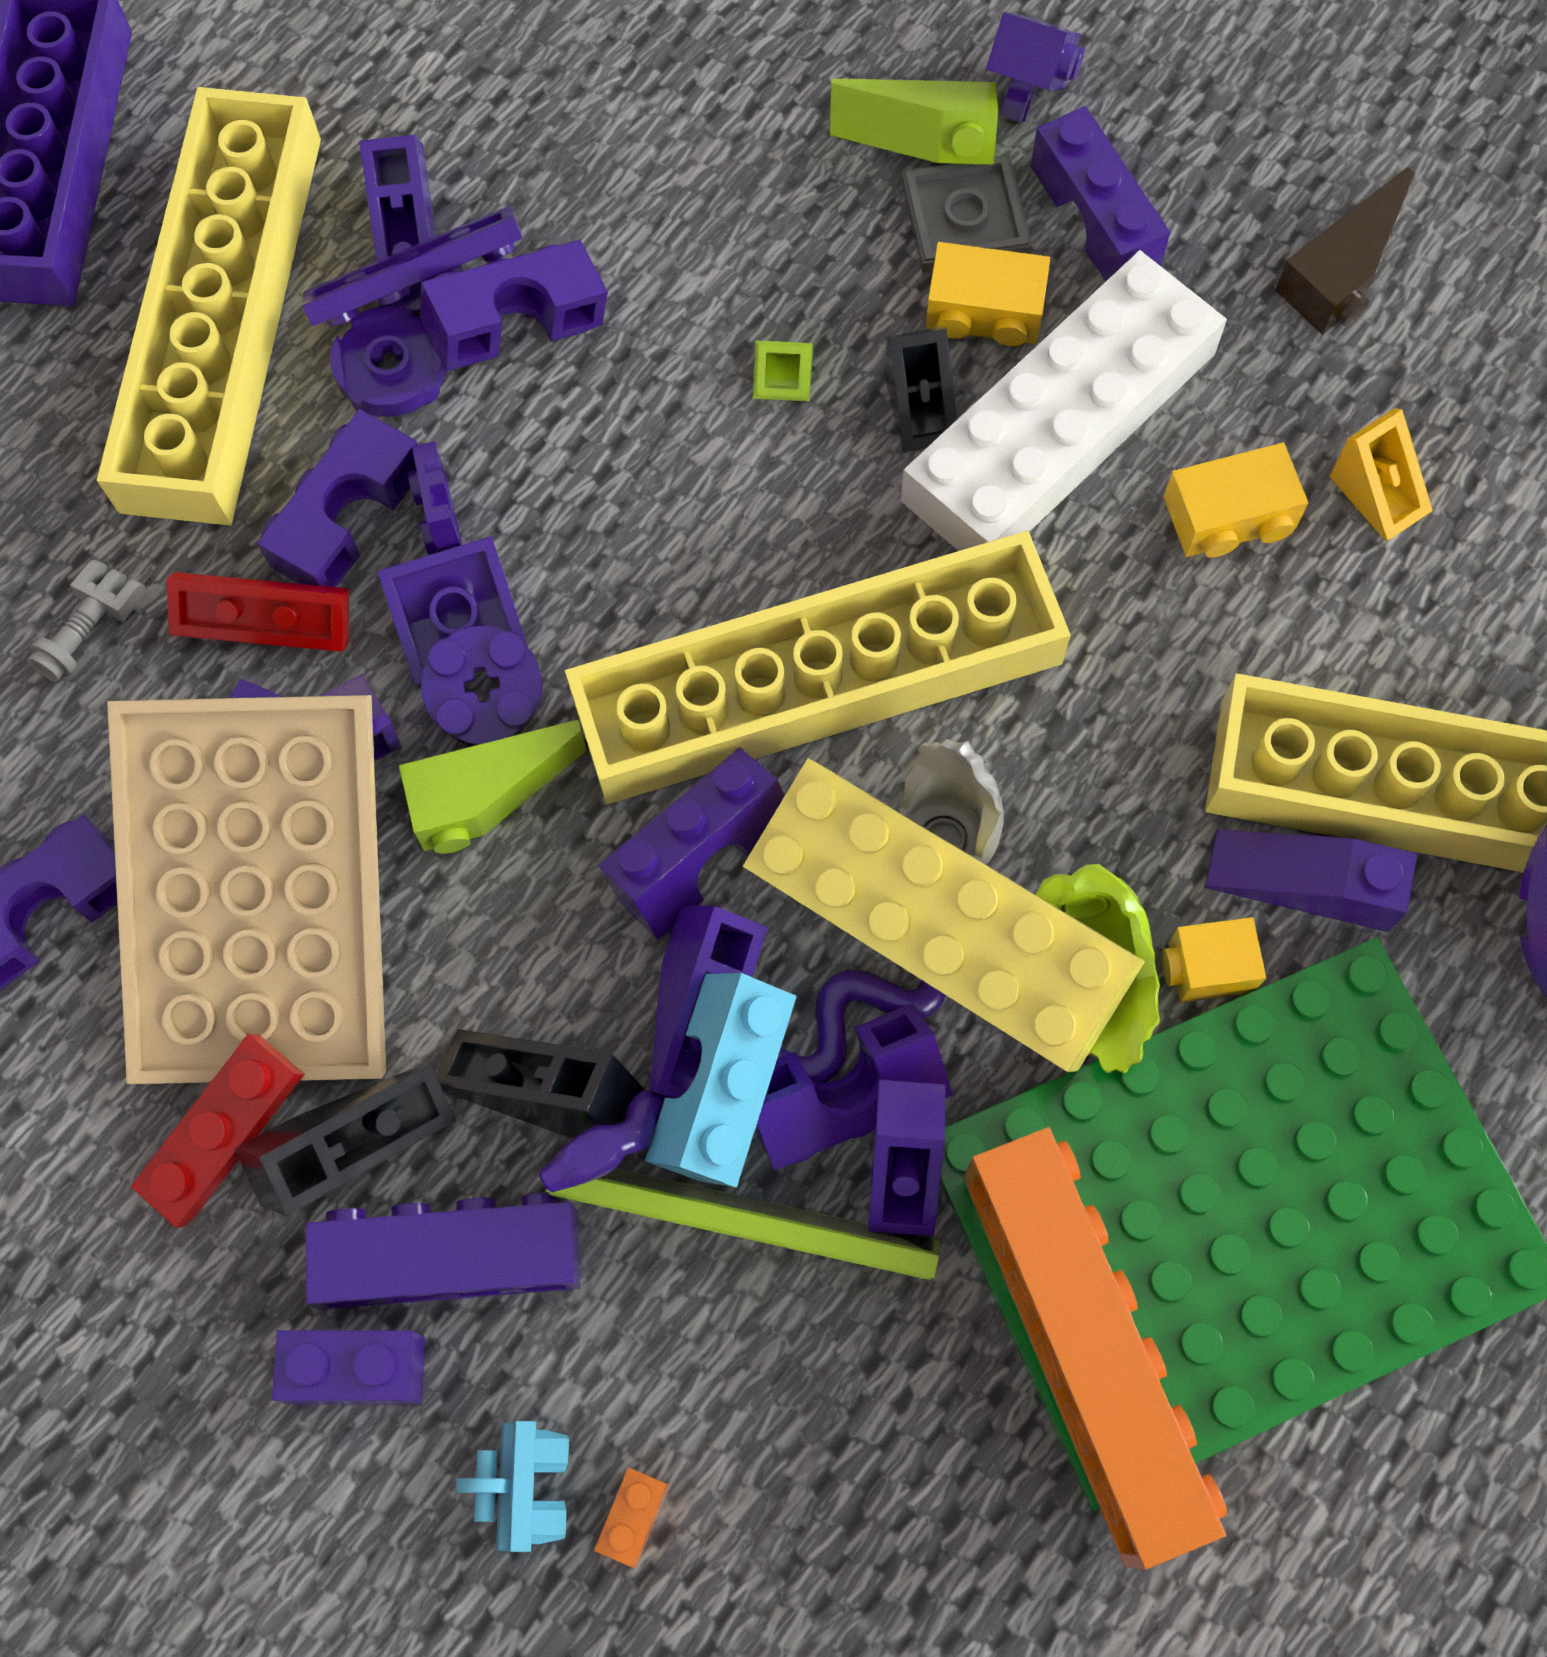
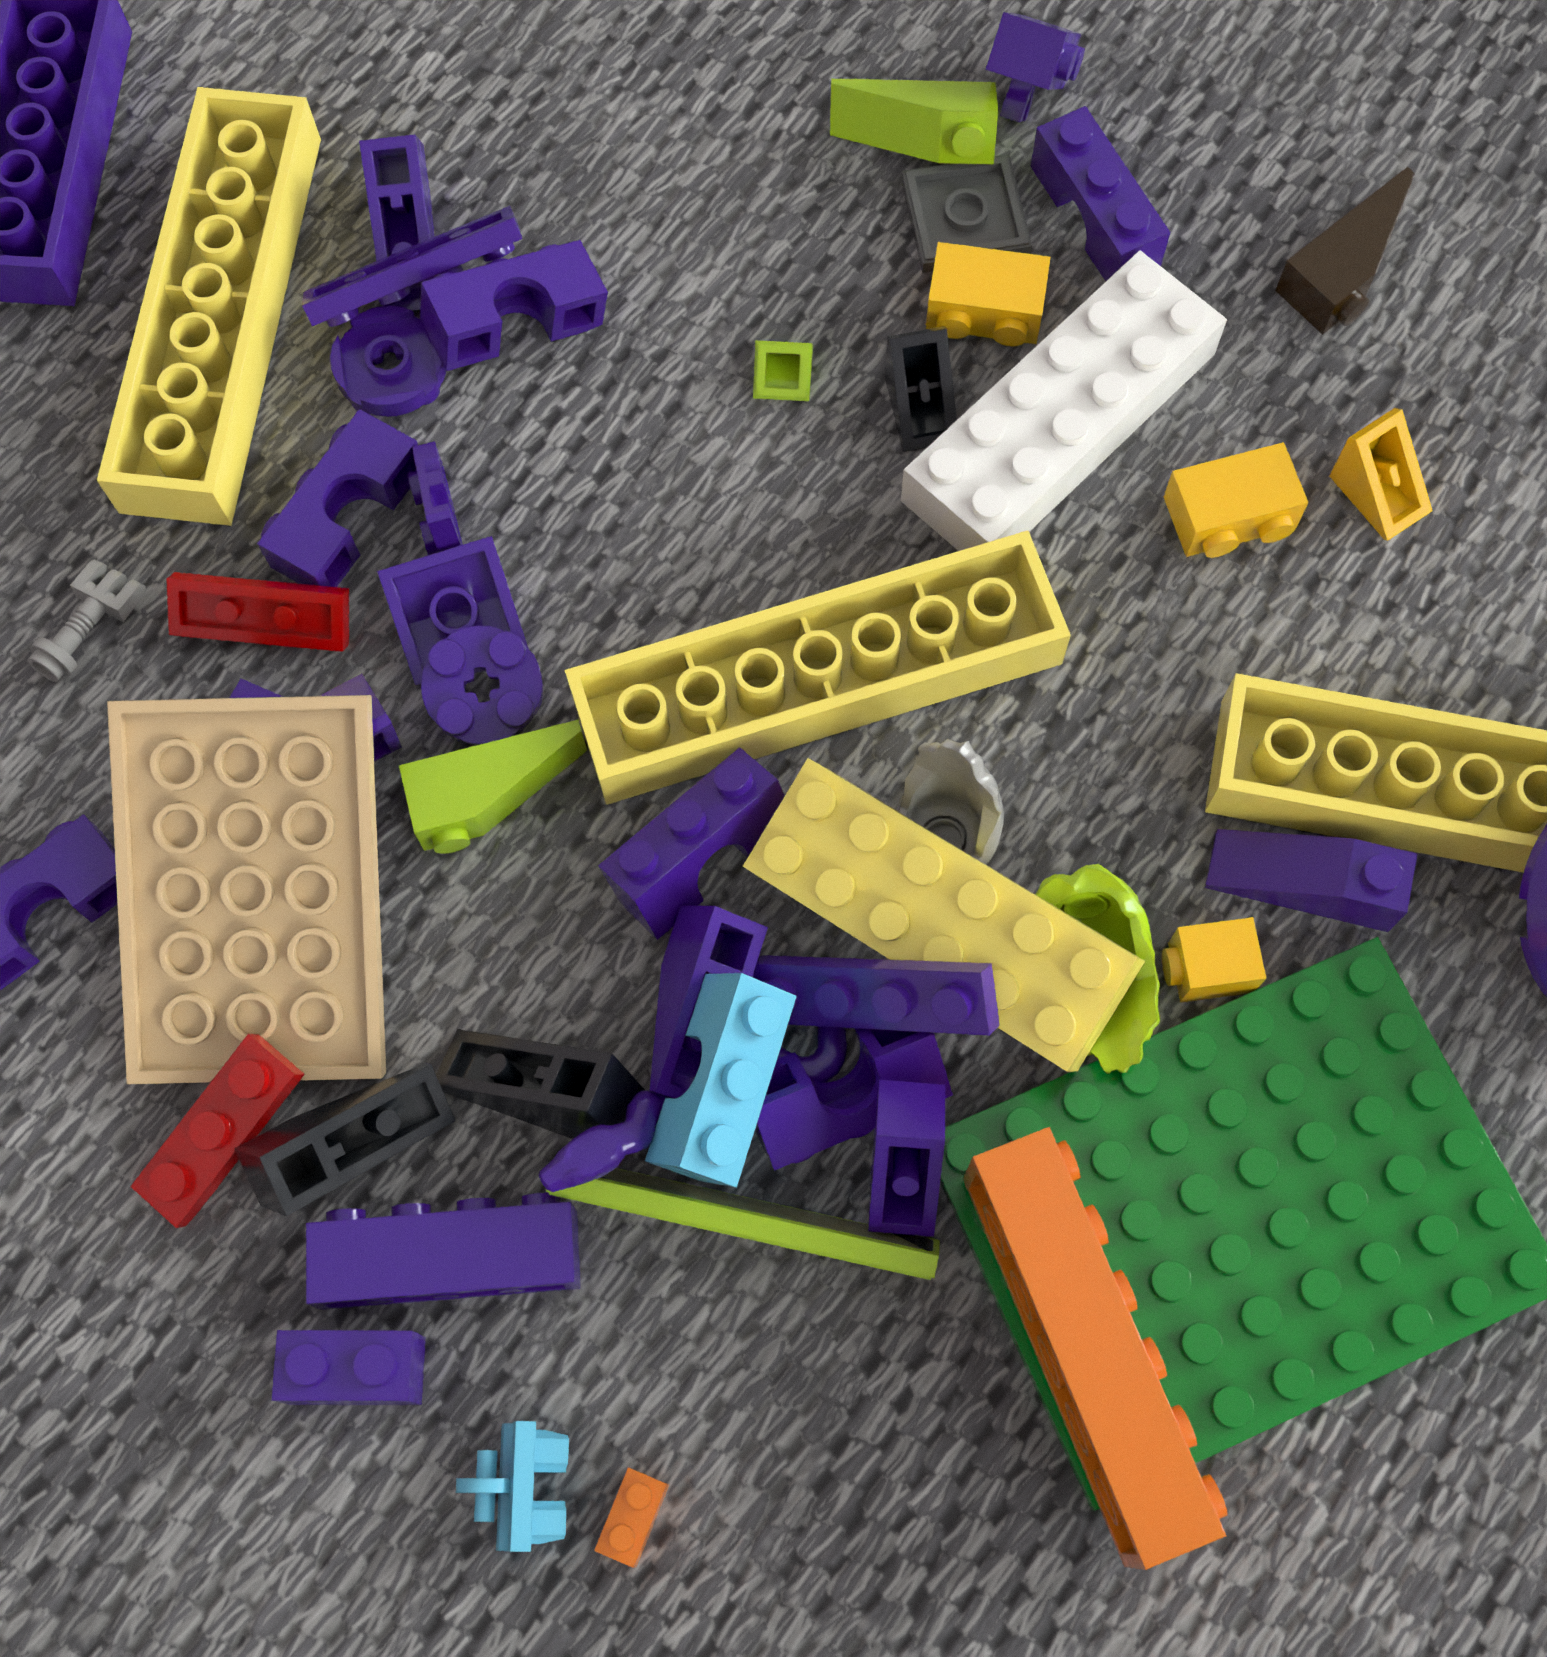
none -> dark purple plate [752,955,1000,1036]

